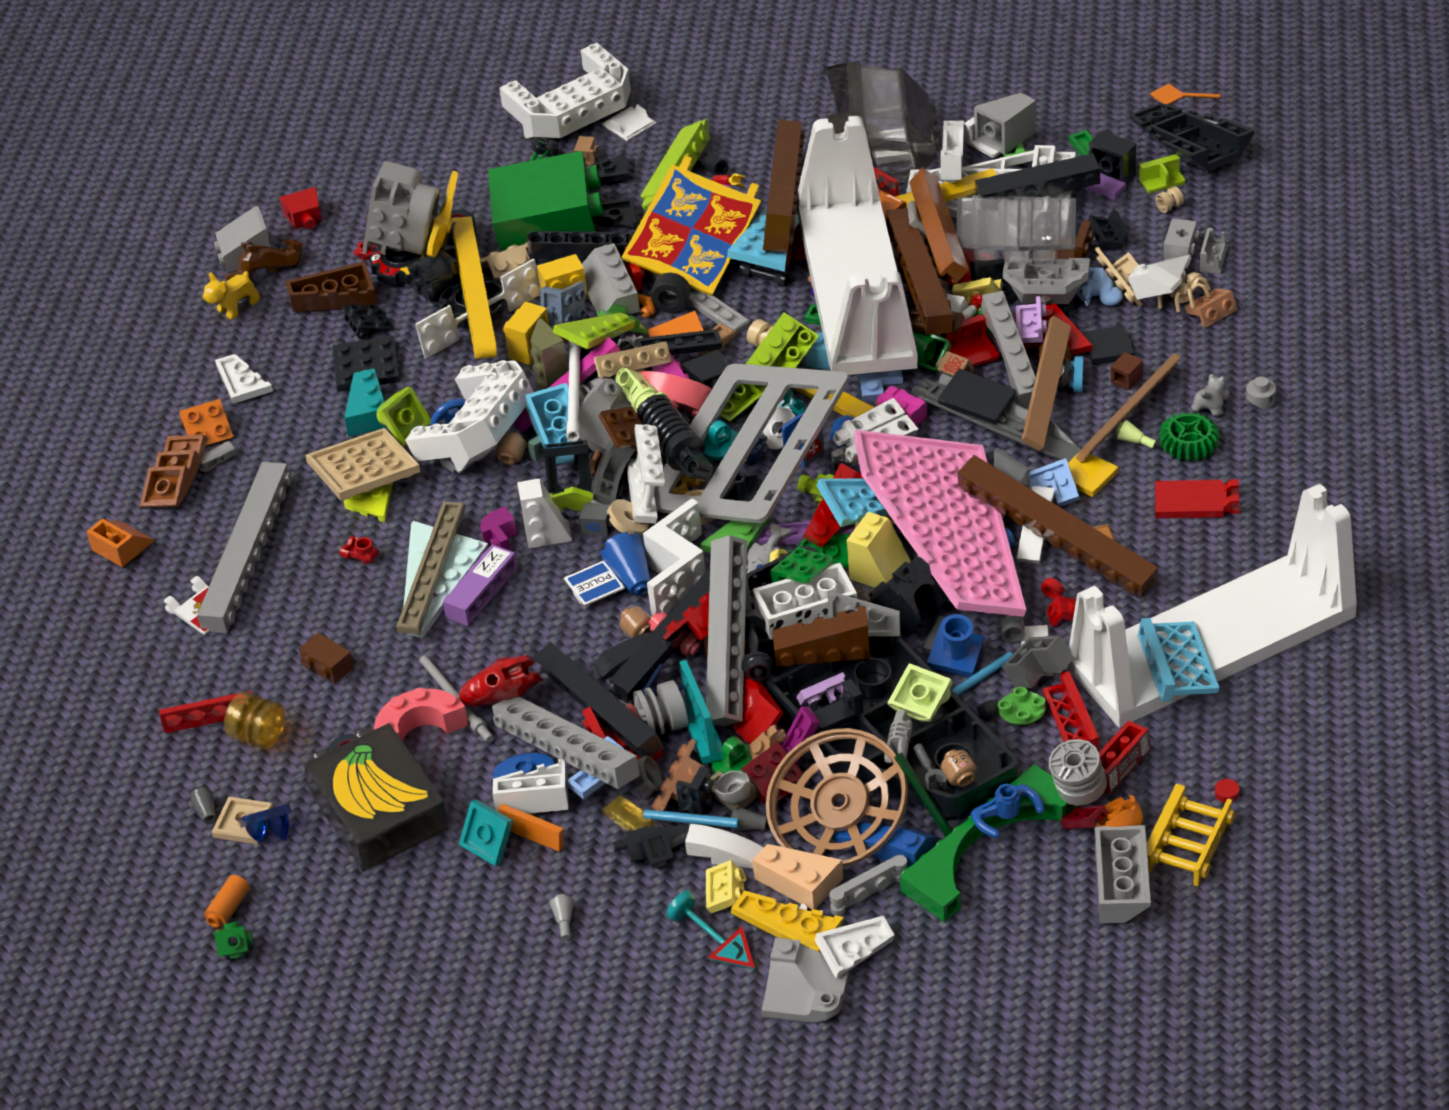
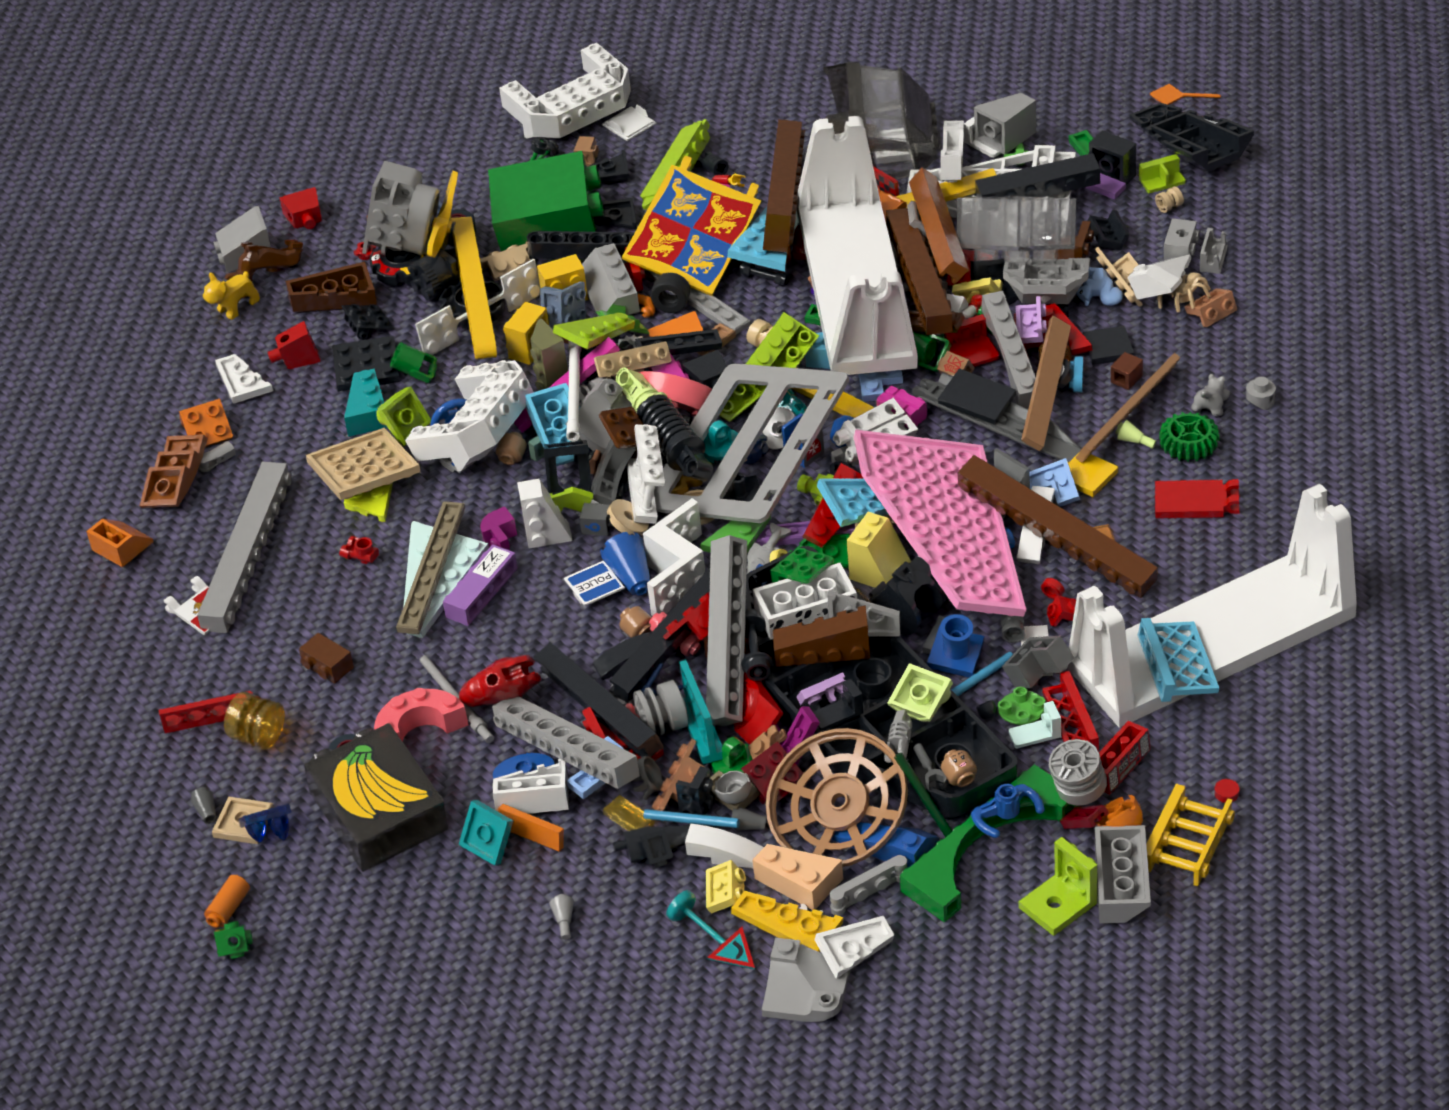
none -> red torso [267,321,321,369]
none -> green piece [390,342,437,383]
none -> light aqua bracket [1009,701,1061,748]
none -> lime bracket [1018,837,1097,936]

